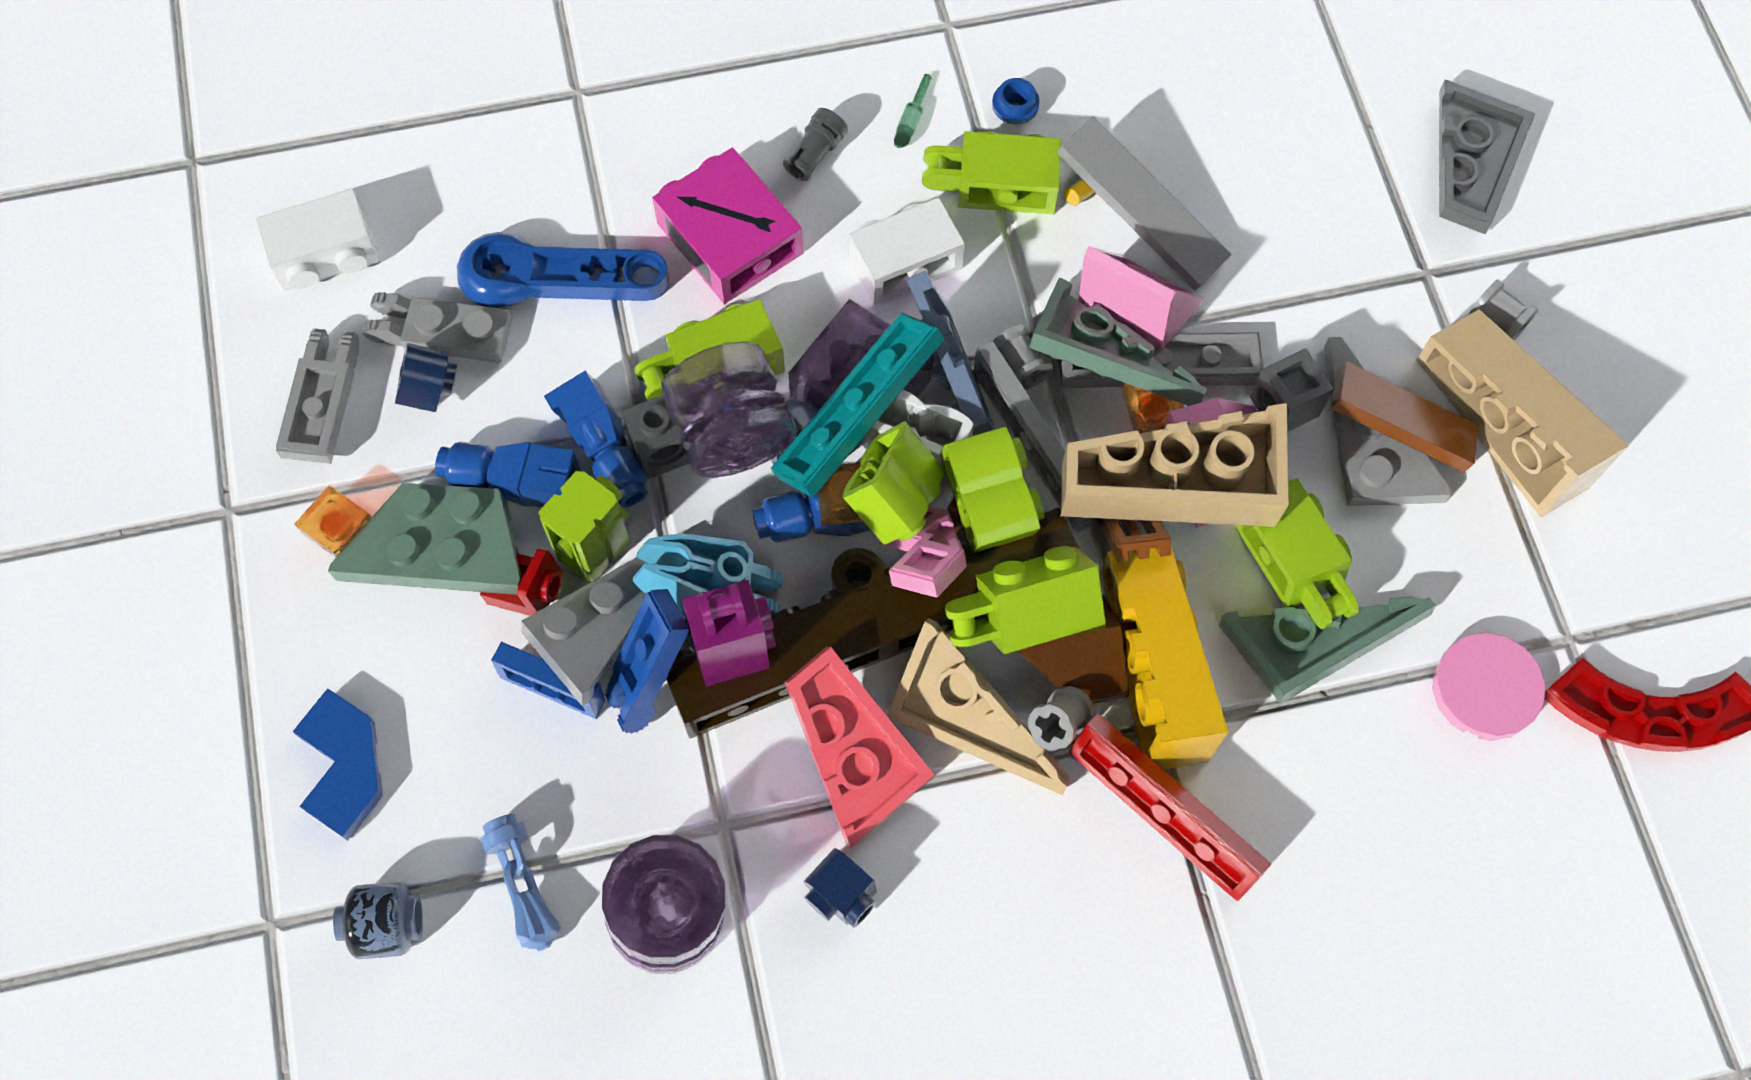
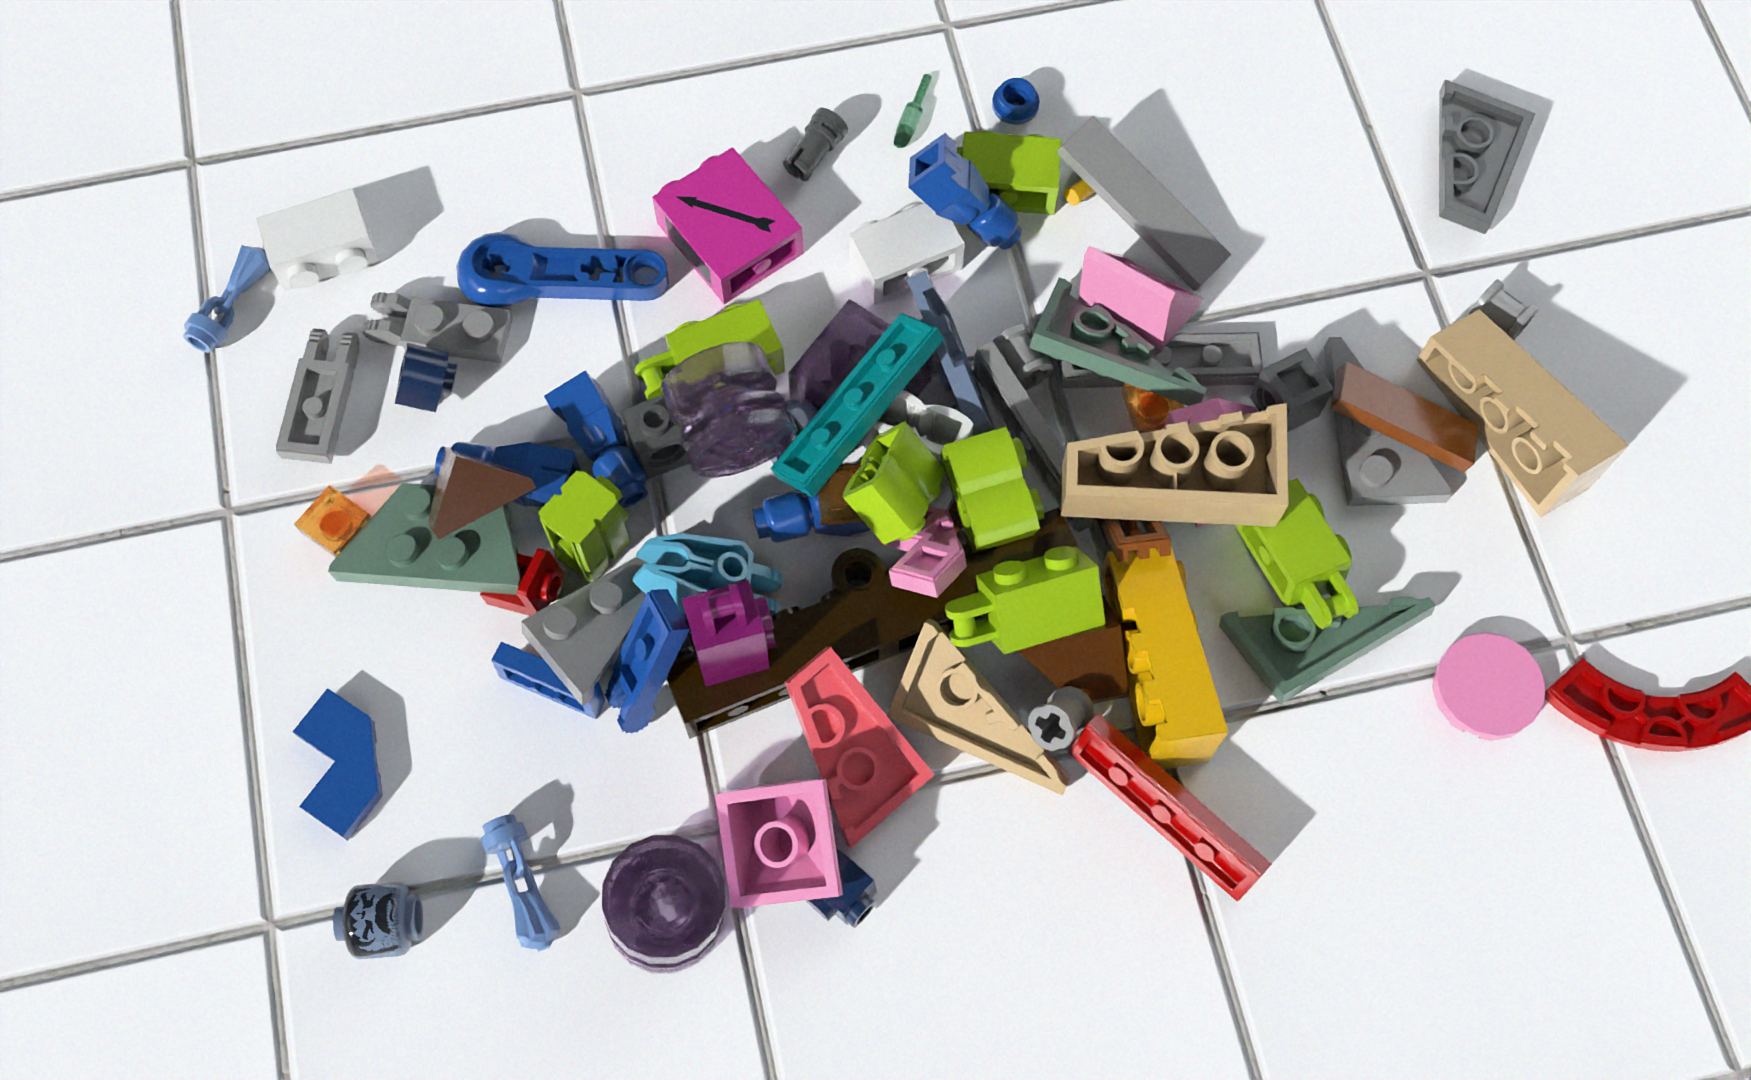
none -> medium blue piece [183,245,271,353]
none -> reddish brown slope [428,447,536,540]
none -> bright pink slope [715,778,843,909]
none -> blue piece [908,132,1022,250]

